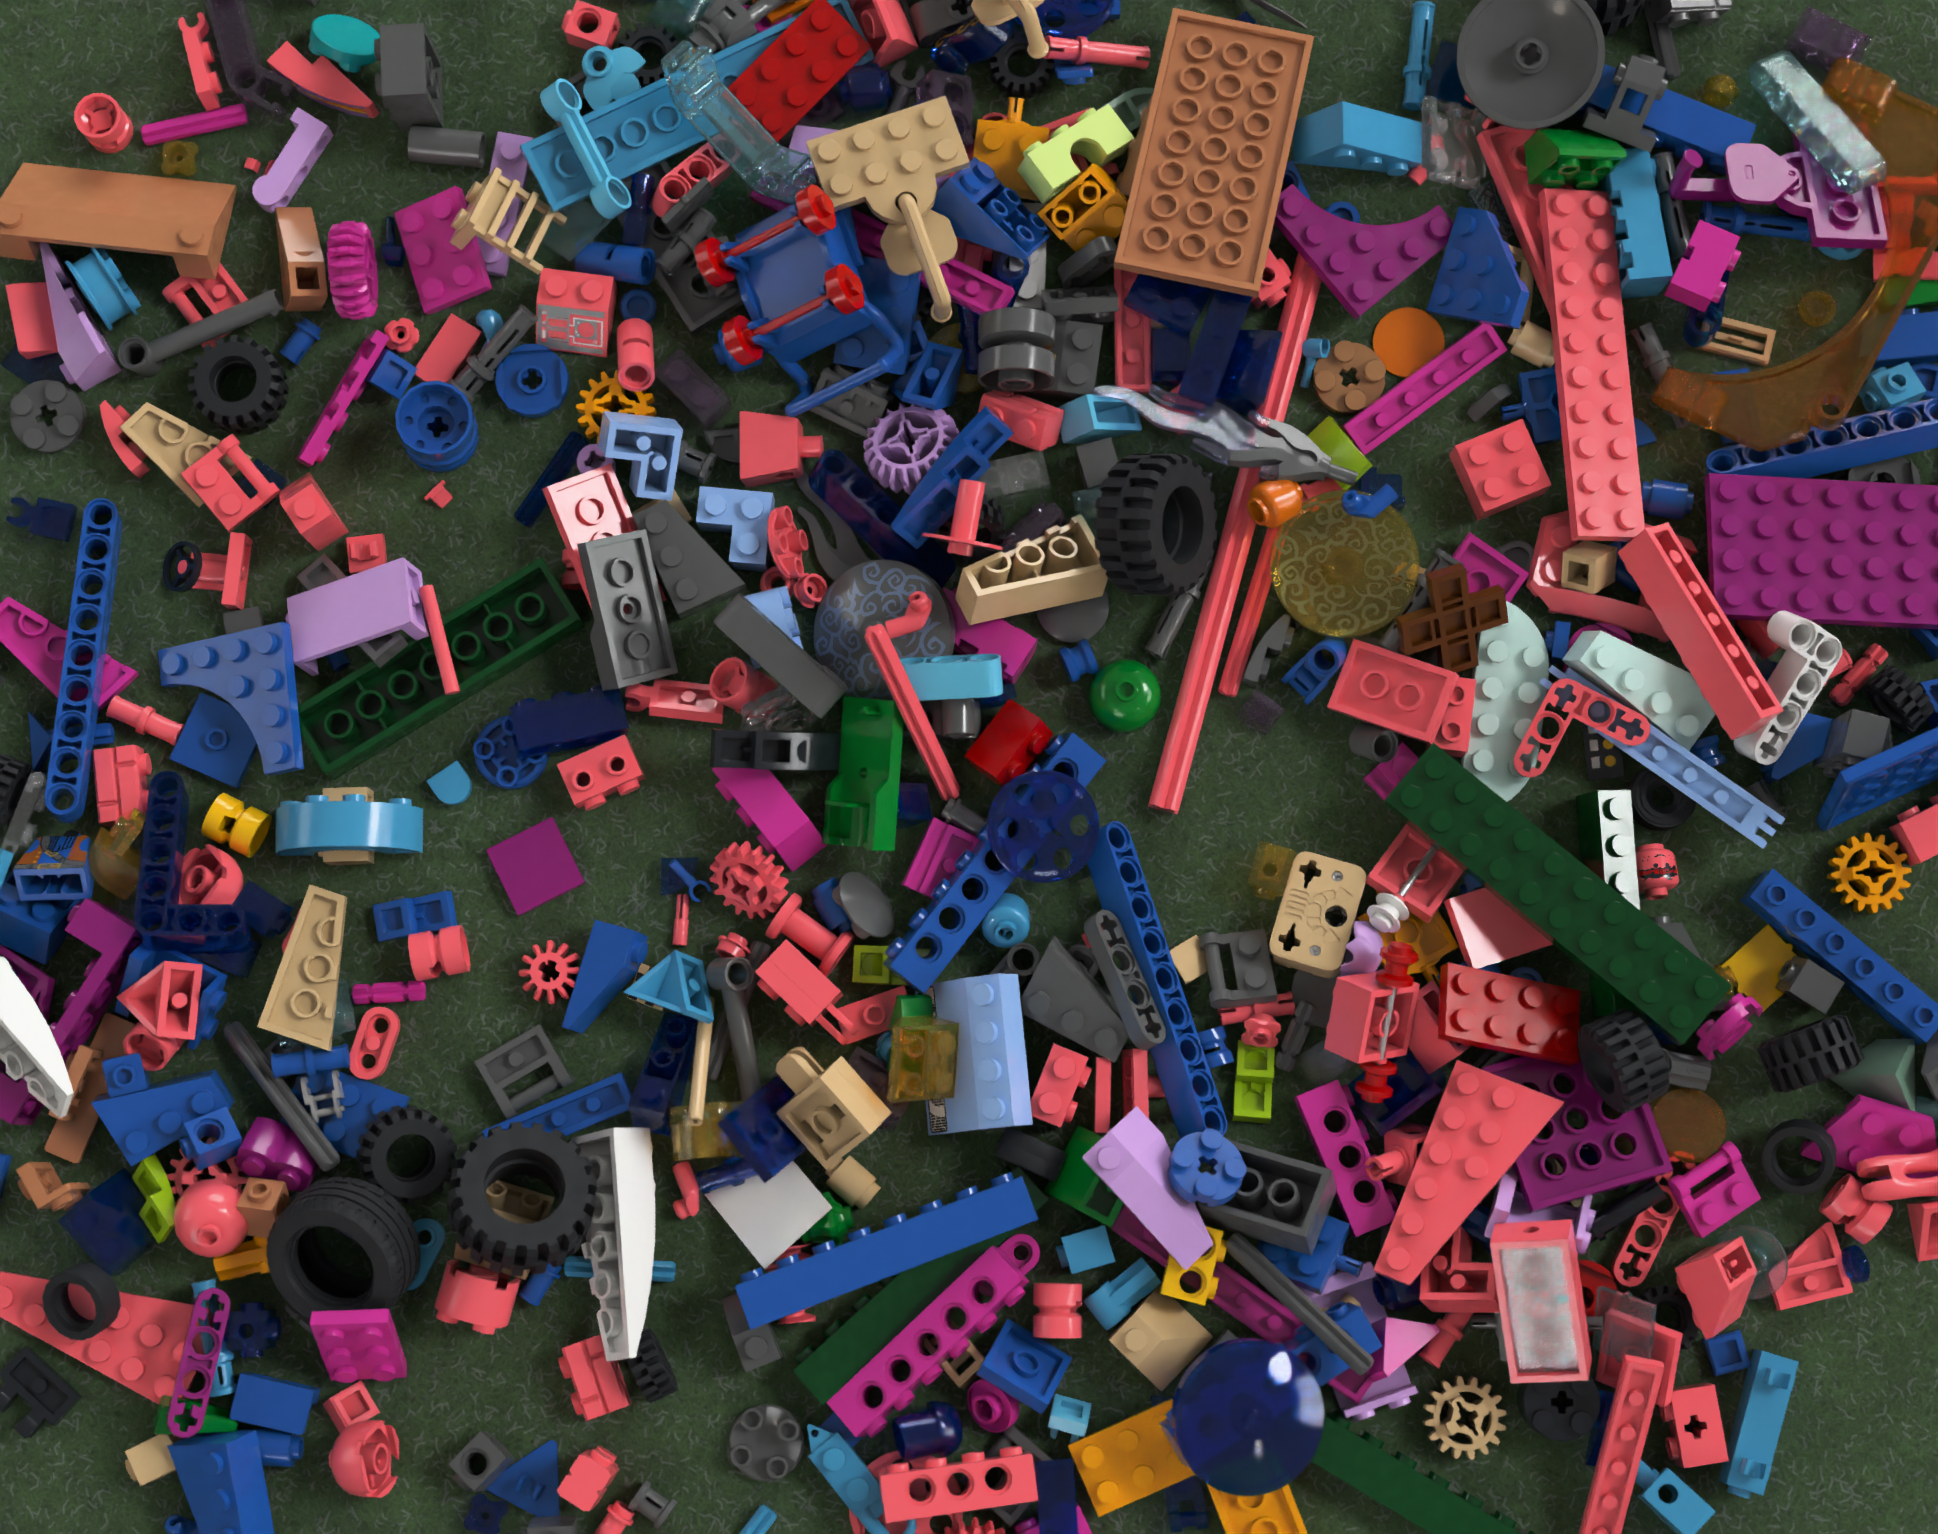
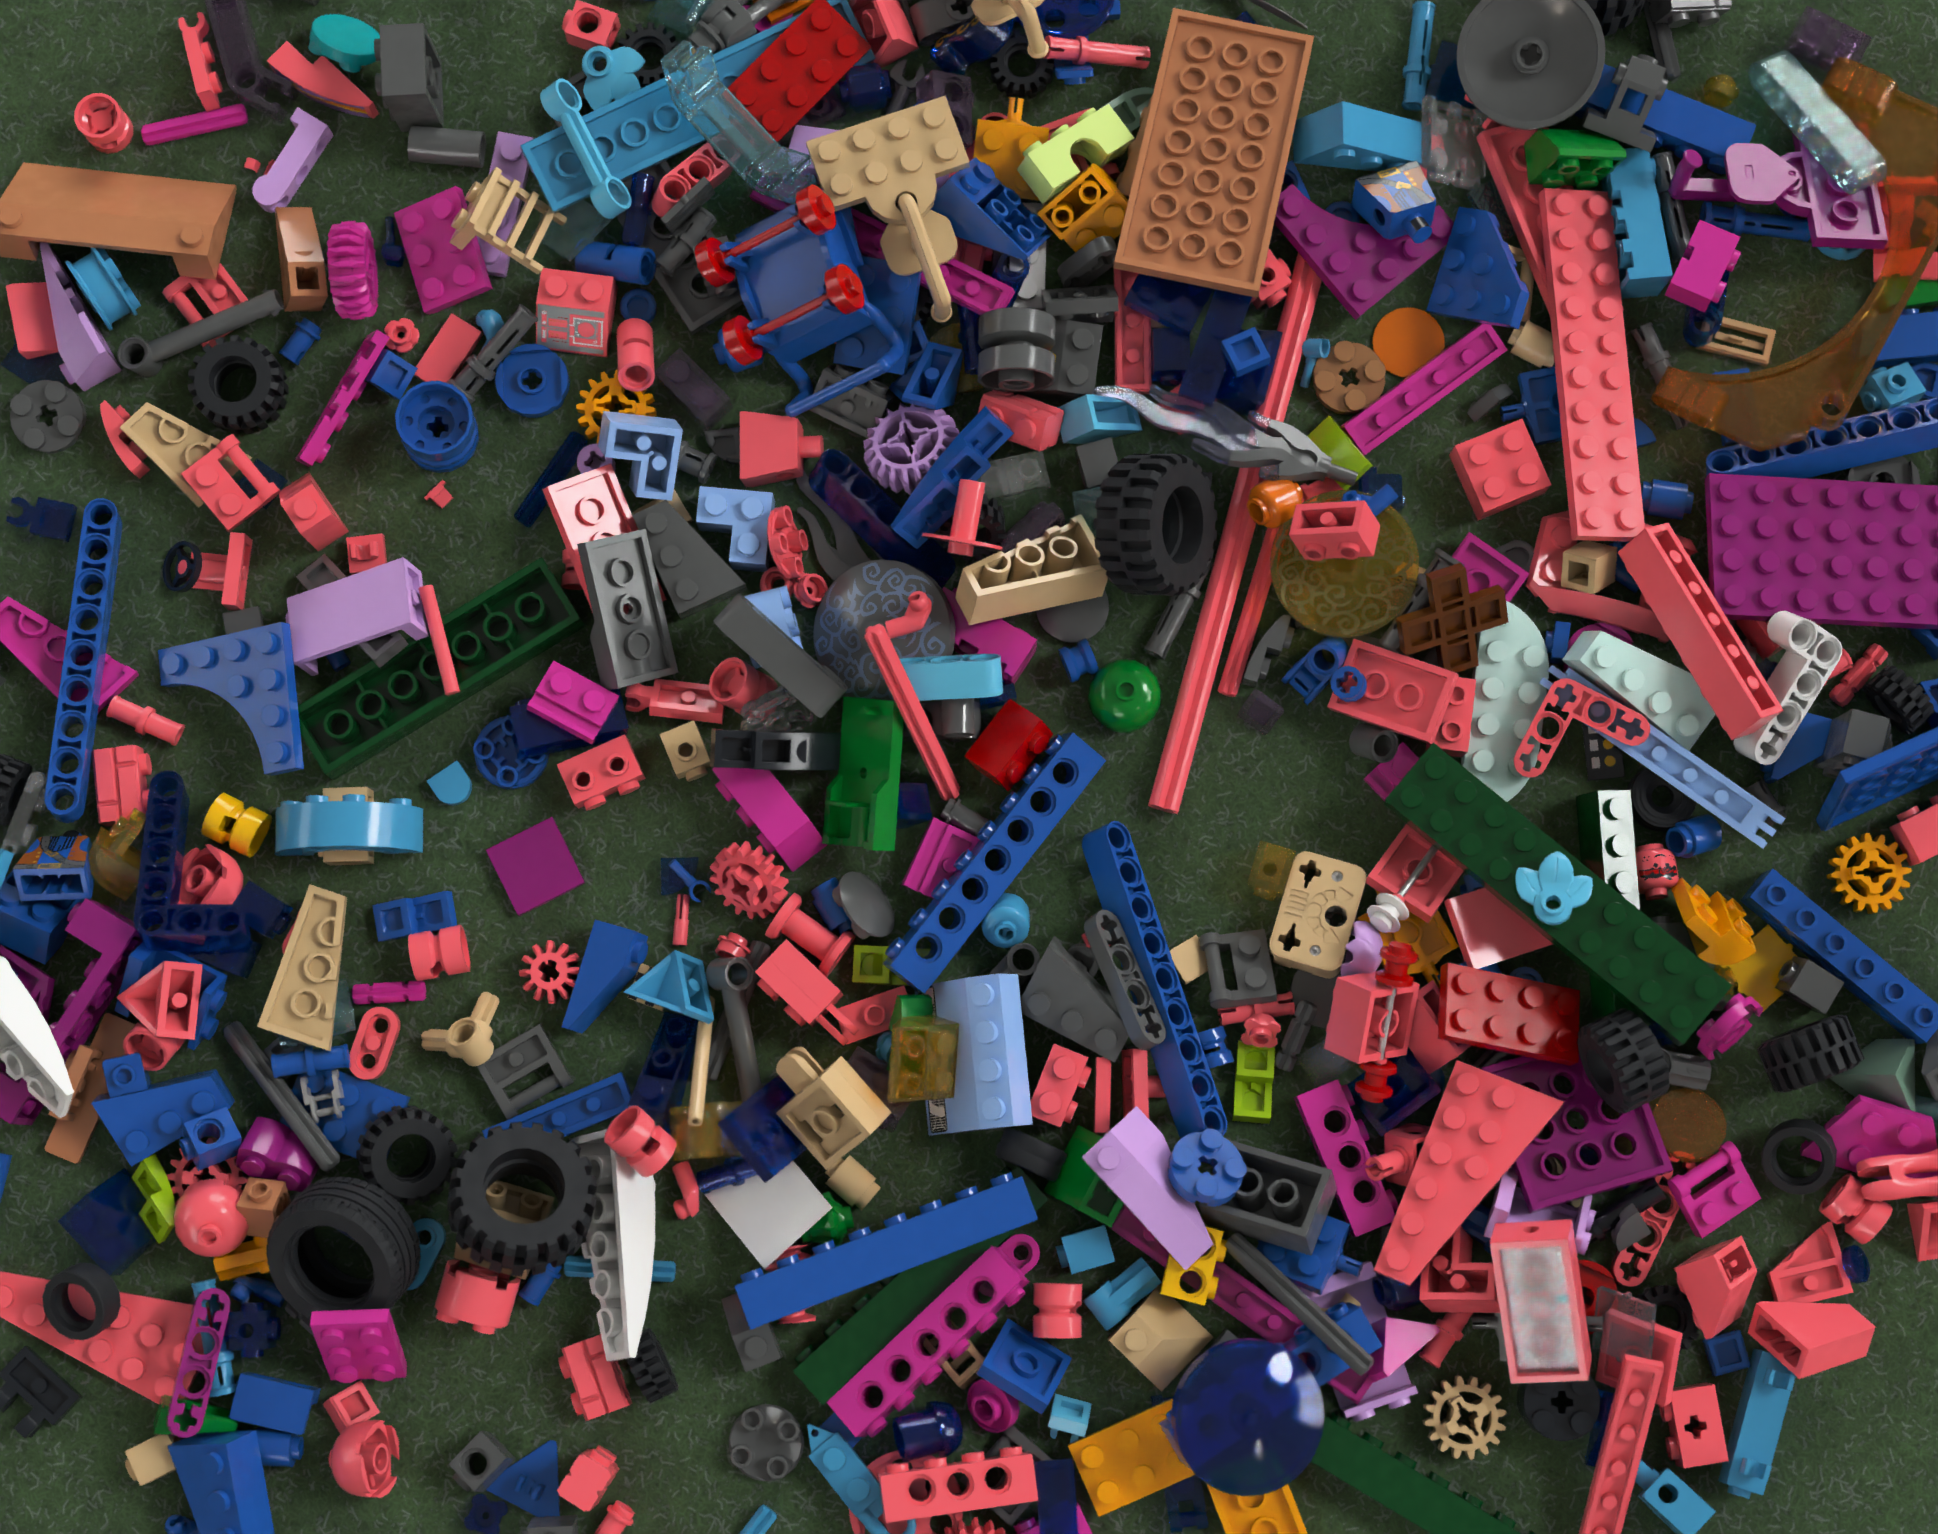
nougat bracket [16,1162,91,1212] -> none
blue piece [28,712,115,773] -> none
clear yellow plate [161,140,199,177] -> none
blue plate [169,692,258,789] -> none
dark grey bush [627,1480,677,1530] -> none
clear blue wedge [987,770,1099,883] -> none
blue wheel [1689,735,1727,768] -> none
clear light blue dish [1716,1224,1788,1299] -> none
clear yellow plate [1799,290,1836,327] -> none
none -> blue arm [230,1276,285,1307]
none -> tan axle [421,992,499,1066]
none -> dark pink plate [527,660,619,744]
none -> coral wheel [604,1105,676,1177]
none -> tan brick [660,720,711,782]
none -> blue plate [1221,327,1271,377]
none -> coral brick [1289,500,1381,561]
none -> blue bush [1330,666,1367,702]
none -> blue torso [1351,161,1436,243]
none -> medium azure plate [1515,851,1593,925]
none -> dark grey tile [1611,1203,1651,1252]
none -> blue brick [1666,814,1722,858]
none -> light orange brick [1671,878,1757,965]
none -> coral slope [1748,1301,1875,1379]

